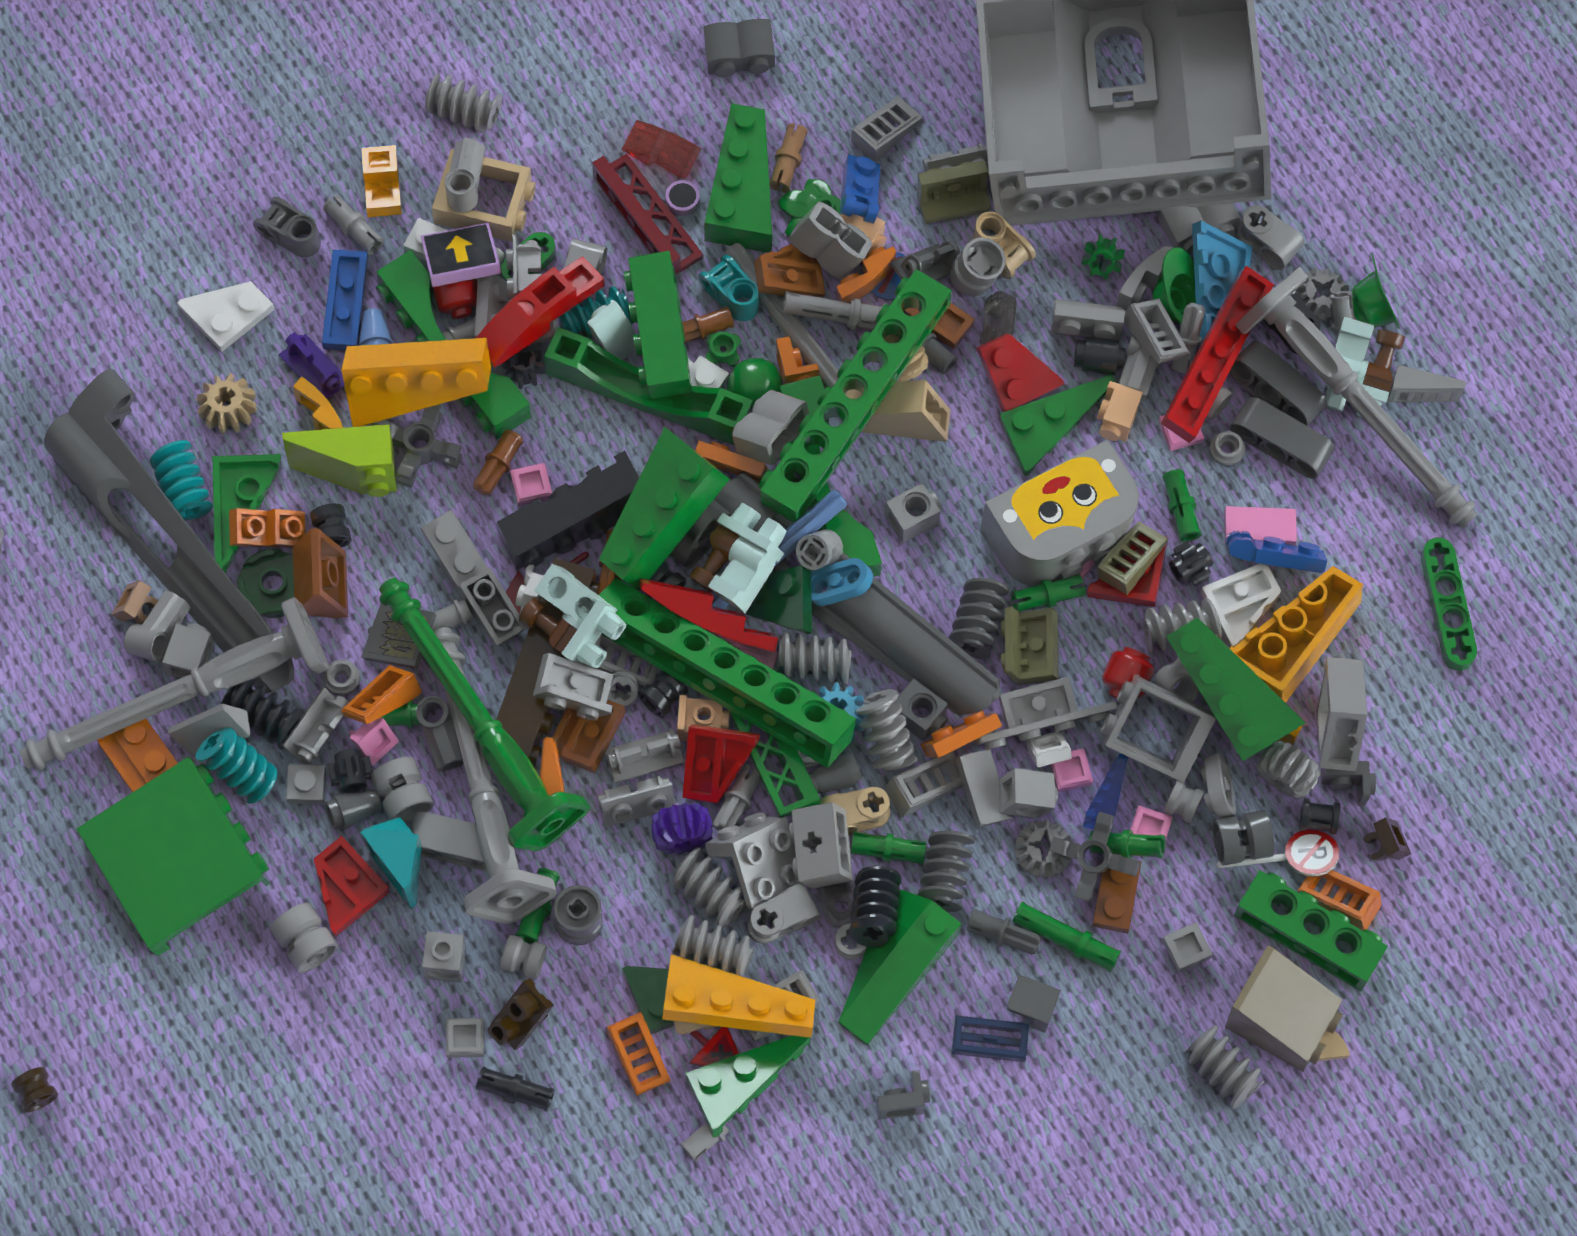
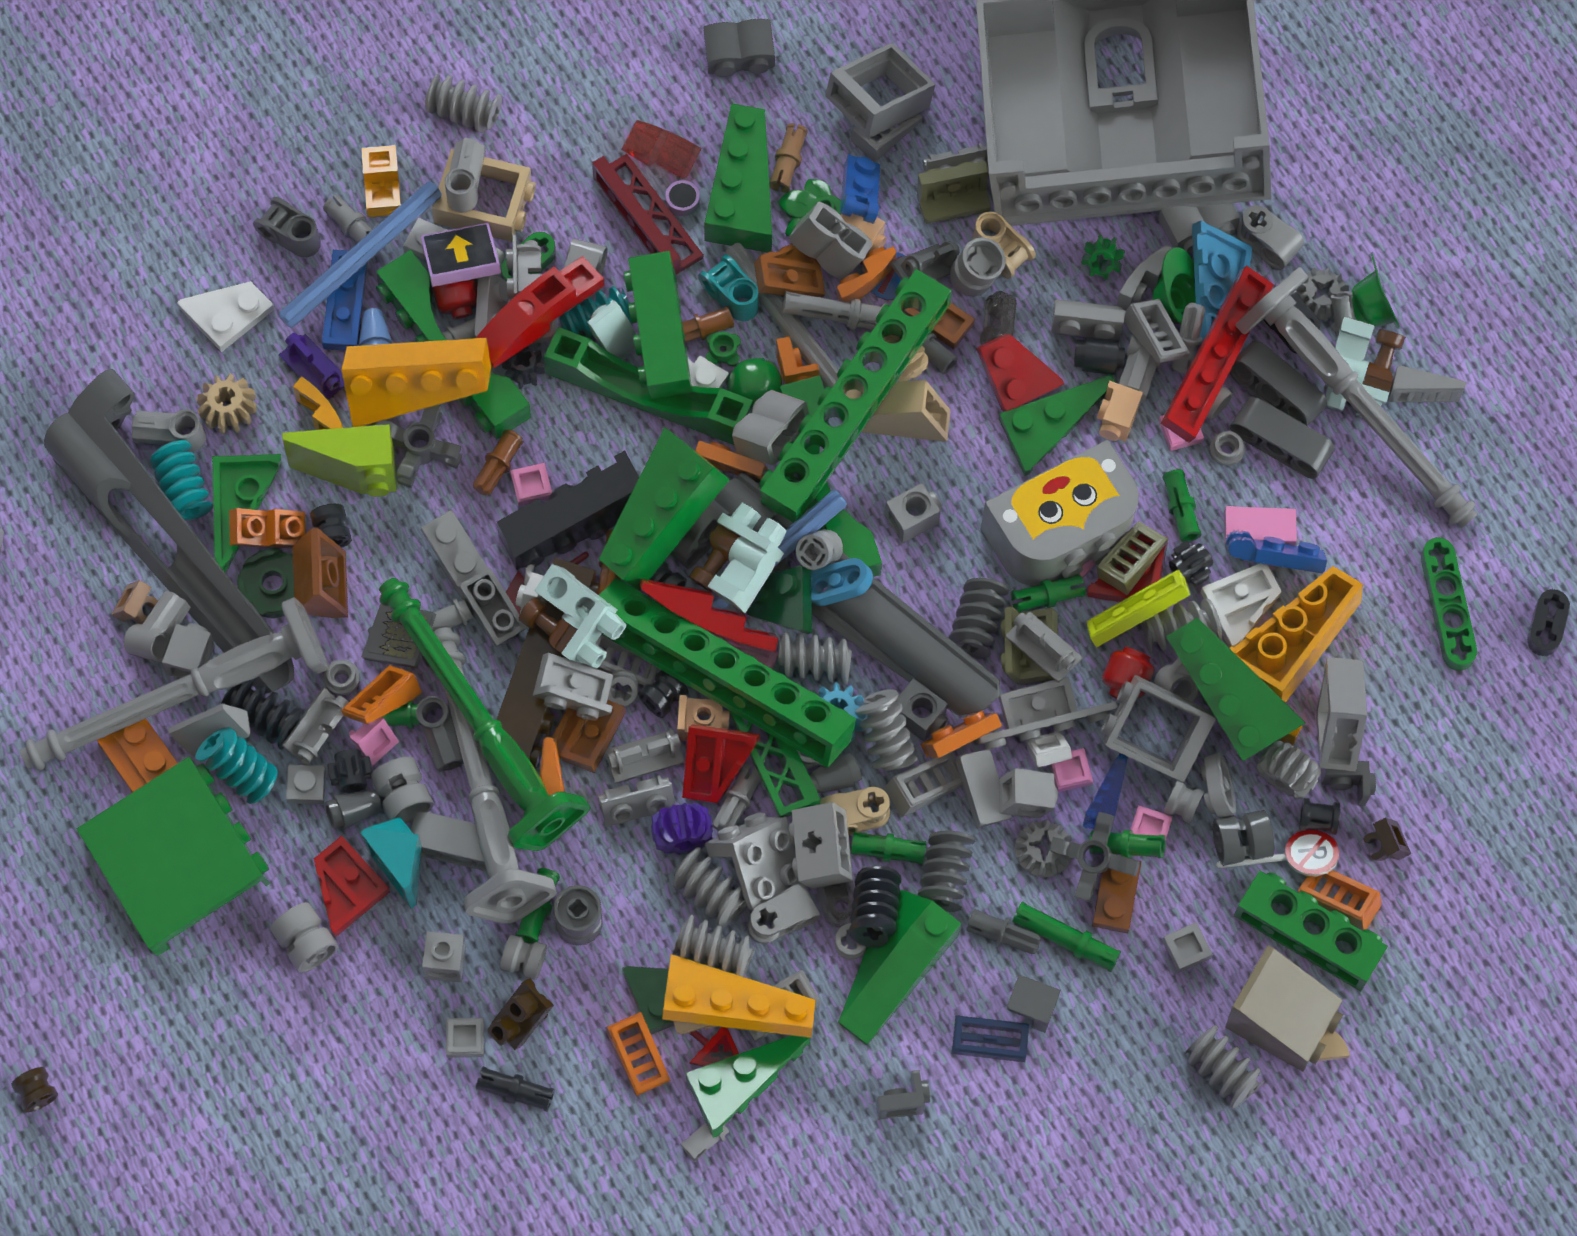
none -> light grey piece [132,409,206,452]
none -> medium blue axle [279,181,442,328]
none -> light grey window [825,43,936,139]
none -> light grey hinge [1005,611,1083,683]
none -> neon yellow tile [1086,570,1190,648]
none -> black beam [1527,589,1570,656]

